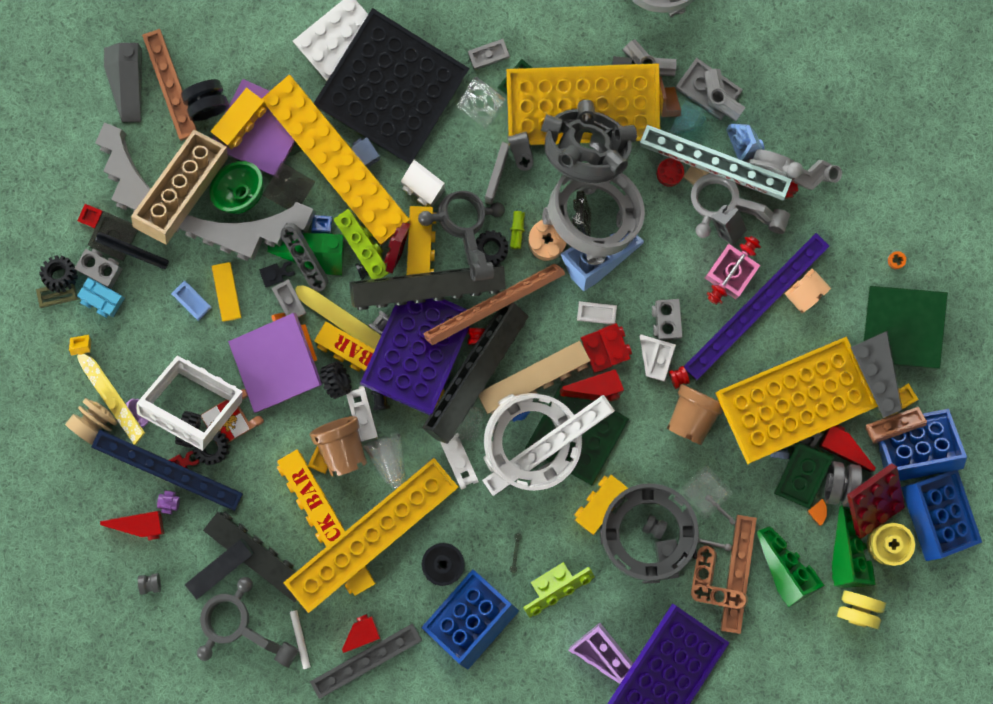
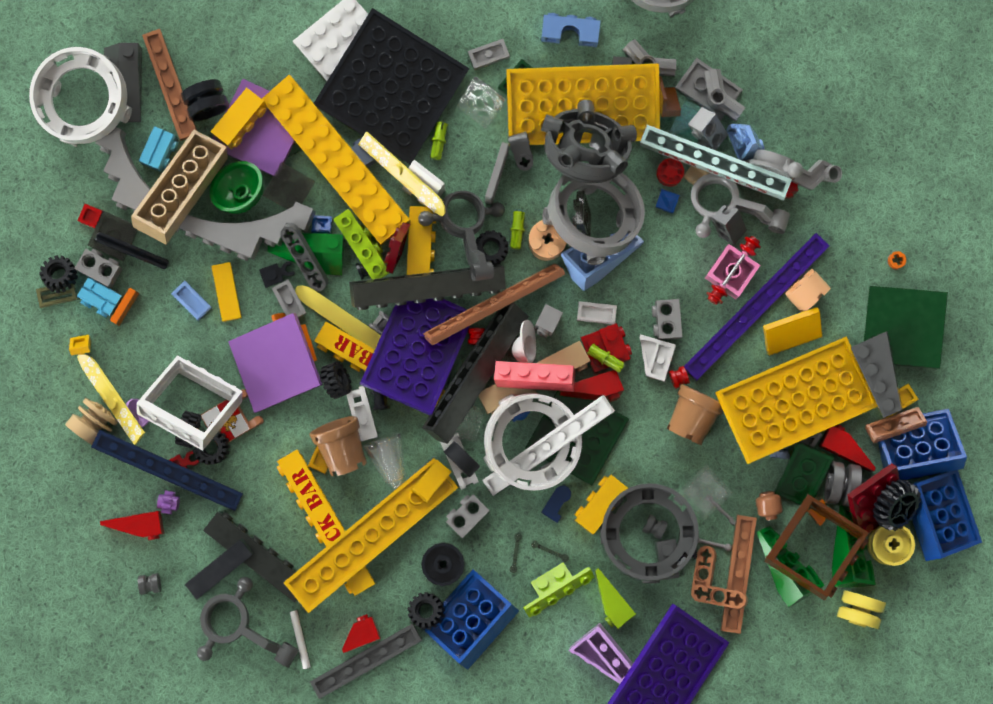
none -> white piece [29,47,132,147]
none -> orange tile [110,288,139,326]
none -> medium azure brick [139,127,178,172]
none -> light yellow piece [358,132,446,216]
none -> black tyre [407,592,445,630]
none -> yellow tile [412,460,451,502]
none -> lime axle [430,122,448,160]
none -> black tyre [444,441,480,477]
none -> light grey brick [446,494,490,538]
none -> coral brick [494,361,575,392]
none -> white cap [512,320,536,363]
none -> clear smoke hinge [531,541,569,562]
none -> light grey brick [534,304,563,338]
none -> medium blue arch [541,13,600,47]
none -> dark blue leg [541,486,571,523]
none -> lime axle [587,344,624,372]
none -> lime slope [594,568,636,629]
none -> blue tile [655,189,680,214]
none -> light grey brick [688,107,729,150]
none -> nougat head [756,491,783,520]
none -> yellow tile [763,307,822,356]
none -> reddish brown window [764,494,869,601]
none -> black gear [872,479,922,531]

